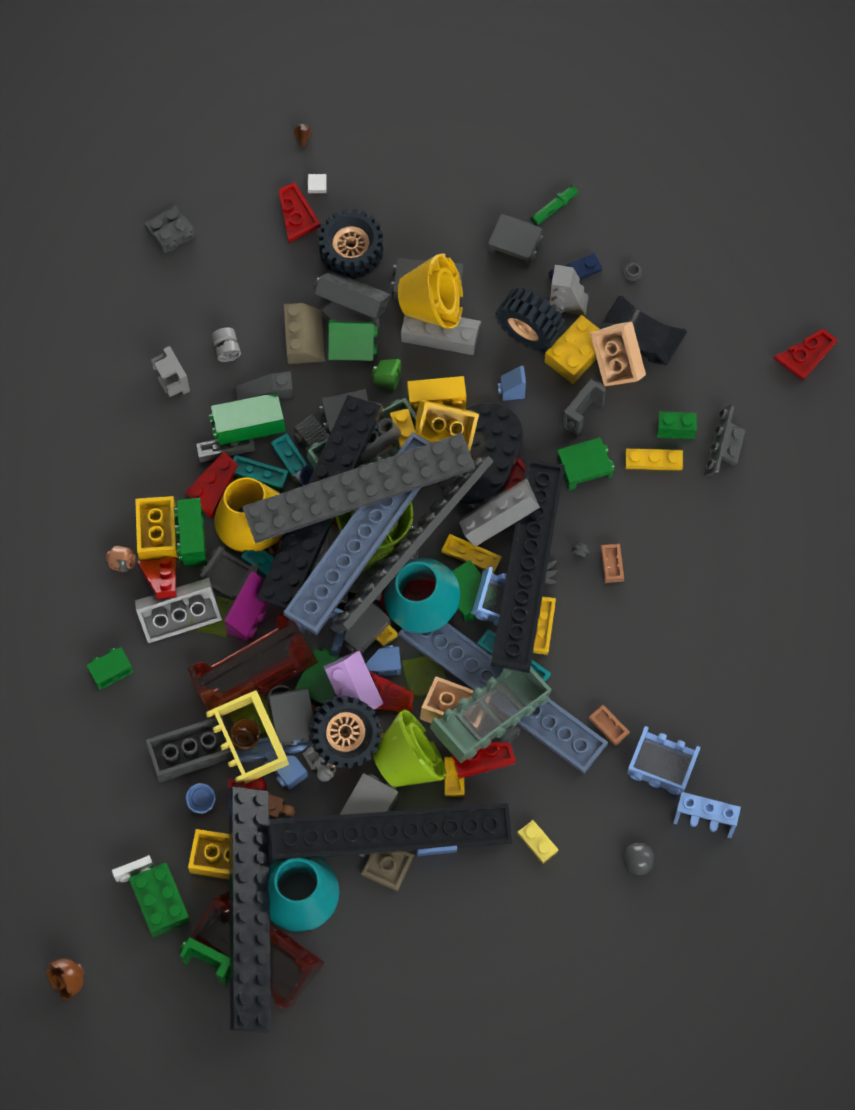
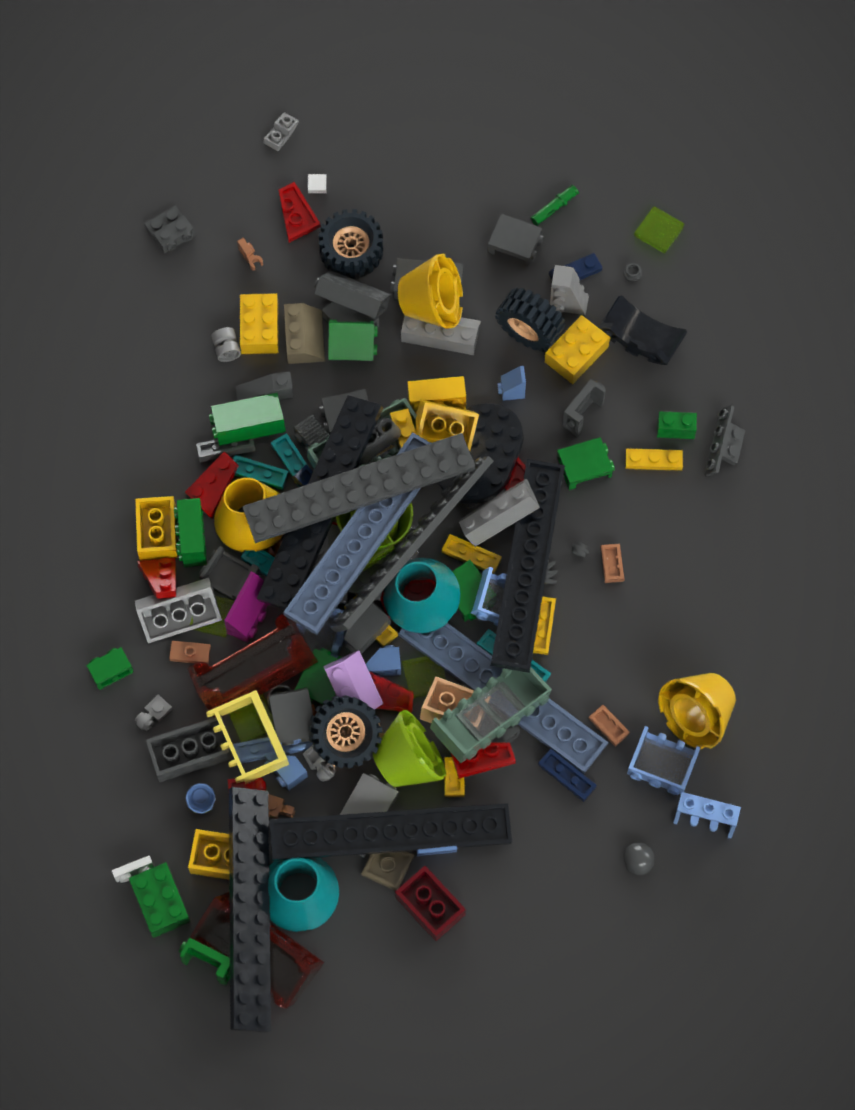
dark orange cylinder [46,958,84,1001] -> none
nougat head [106,546,136,572] -> none
light grey panel [151,346,190,397] -> none
reddish brown hair [229,719,260,751] -> none
reddish brown plate [294,124,312,146] -> none
bright green slope [371,359,401,392] -> none
light yellow plate [517,820,558,864] -> none
light nougat slope [590,321,646,387] -> none
red wing [774,329,838,381] -> none
none -> light grey plate [135,695,172,731]
none -> nougat plate [169,641,211,665]
none -> nougat plate [237,238,263,271]
none -> yellow brick [240,294,279,354]
none -> light grey slope [263,112,299,151]
none -> dark red brick [395,866,466,941]
none -> dark blue plate [538,749,597,802]
none -> clear neon green tile [634,206,685,253]
none -> yellow cone [658,673,736,749]

